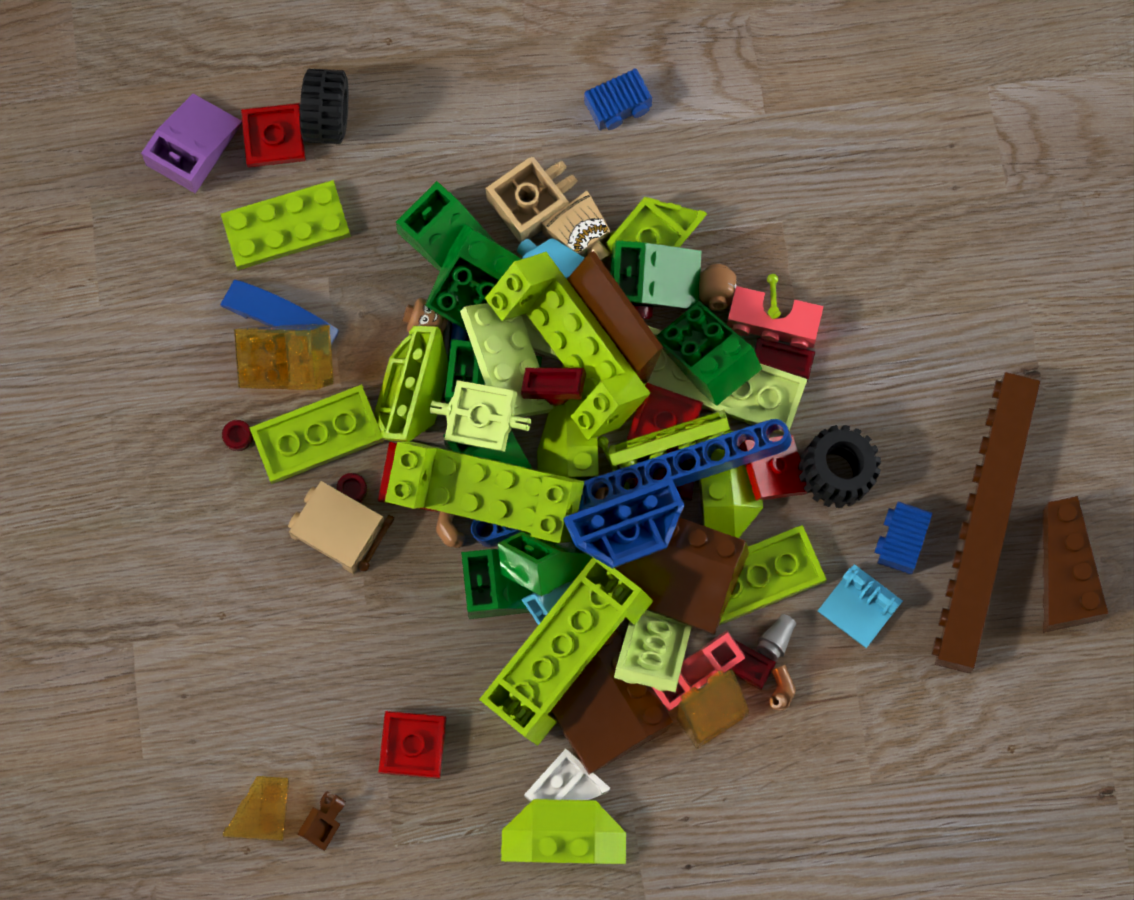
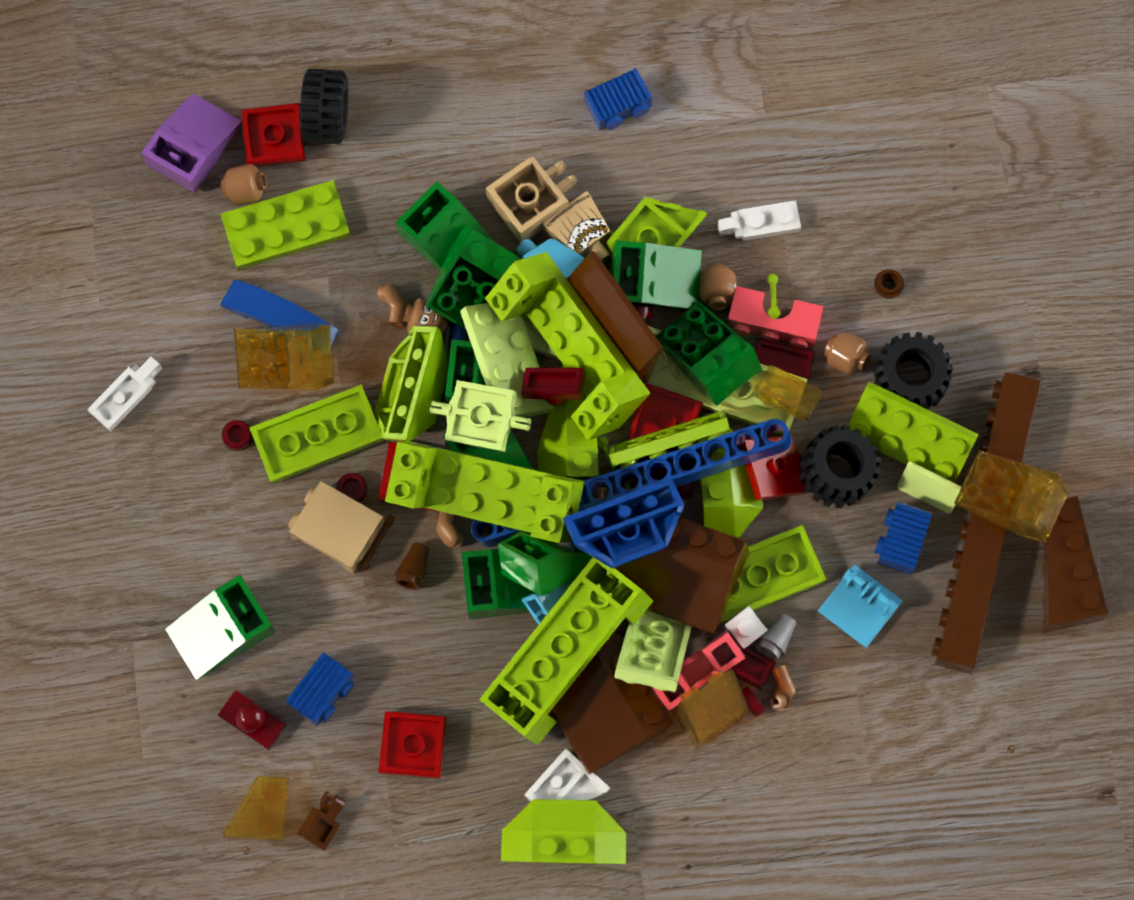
none -> white hinge [88,357,162,432]
none -> slope [165,574,276,681]
none -> dark red tile [218,690,287,751]
none -> medium nougat head [221,164,267,205]
none -> blue brick [286,652,354,726]
none -> medium nougat arm [377,284,406,327]
none -> reddish brown cone [395,543,429,590]
none -> white hinge [717,200,801,241]
none -> white plate [724,606,768,649]
none -> dark red tile [739,686,766,717]
none -> clear yellow panel [754,365,823,423]
none -> medium nougat head [824,332,871,376]
none -> lime plate [848,382,979,483]
none -> reddish brown plate [874,269,904,299]
none -> black tyre [874,332,953,410]
none -> yellowish green slope [897,461,963,514]
none -> clear yellow slope [954,450,1070,543]

